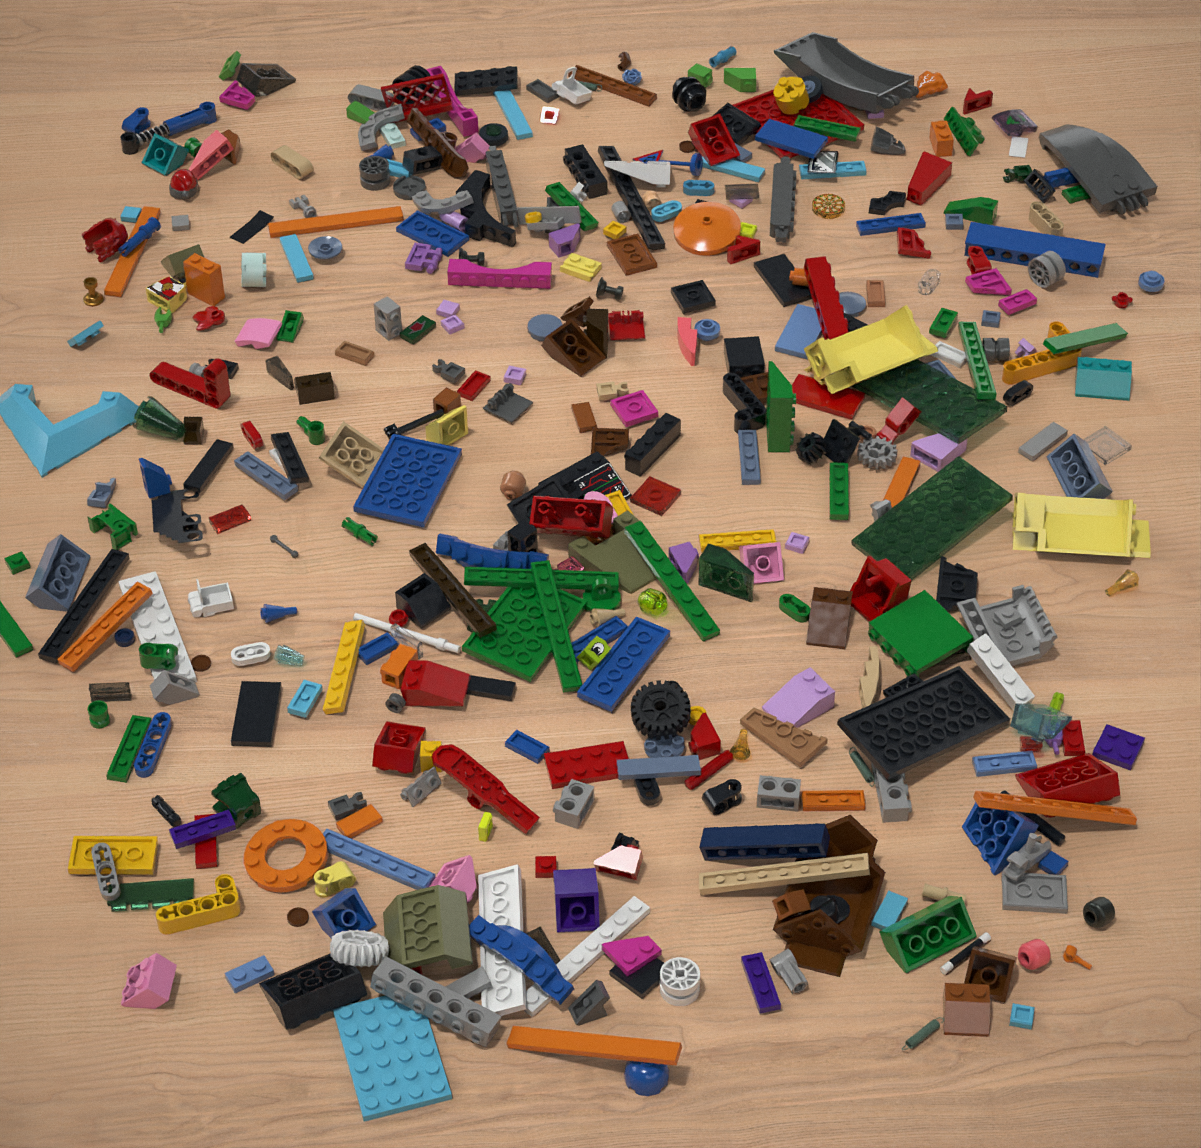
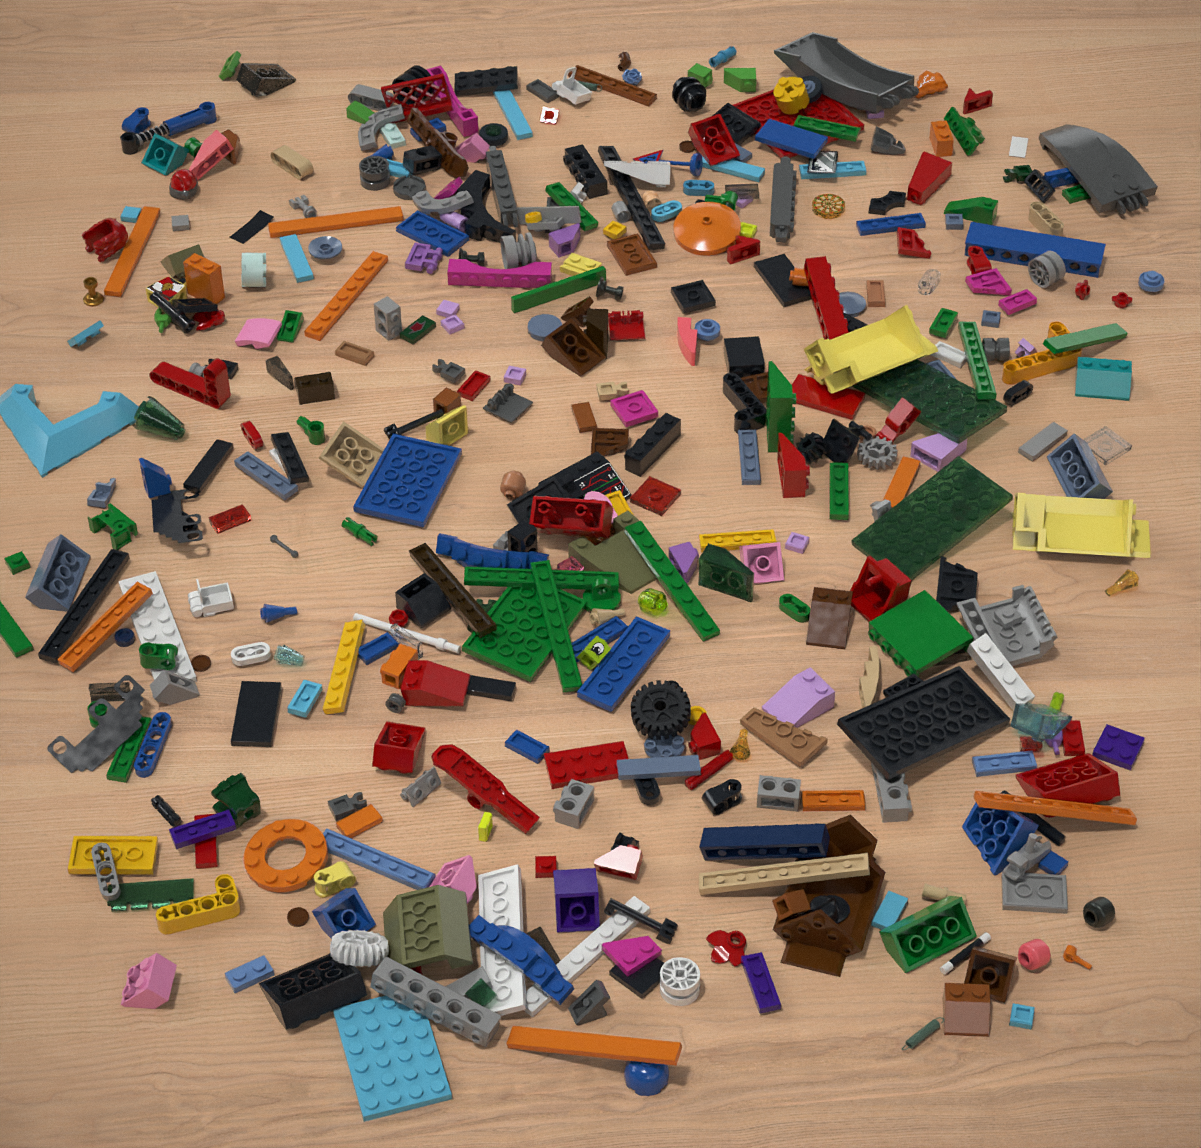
blue pin [118,217,161,257] -> none
dark brown panel [183,416,204,445] -> none
dark pink wing [219,80,255,110] -> none
yellow brick [420,741,442,772] -> none
light grey piece [769,949,808,994] -> none
medium blue tile [775,304,822,359] -> none
sand green piece [849,747,875,787] -> none
slope [992,109,1038,137] -> none
none -> black piece [47,675,145,773]
none -> black pin [150,291,195,334]
none -> black tile [172,298,218,313]
none -> orange plate [304,251,388,341]
none -> dark pink wing [434,177,463,200]
none -> clear green plate [465,978,497,1007]
none -> light grey wheel [500,232,537,269]
none -> green tile [511,266,606,313]
none -> black hinge [604,898,678,944]
none -> green axle [705,191,738,210]
none -> red plate [706,930,746,967]
none -> red slope [777,433,810,498]
none -> red plate [1075,280,1090,300]

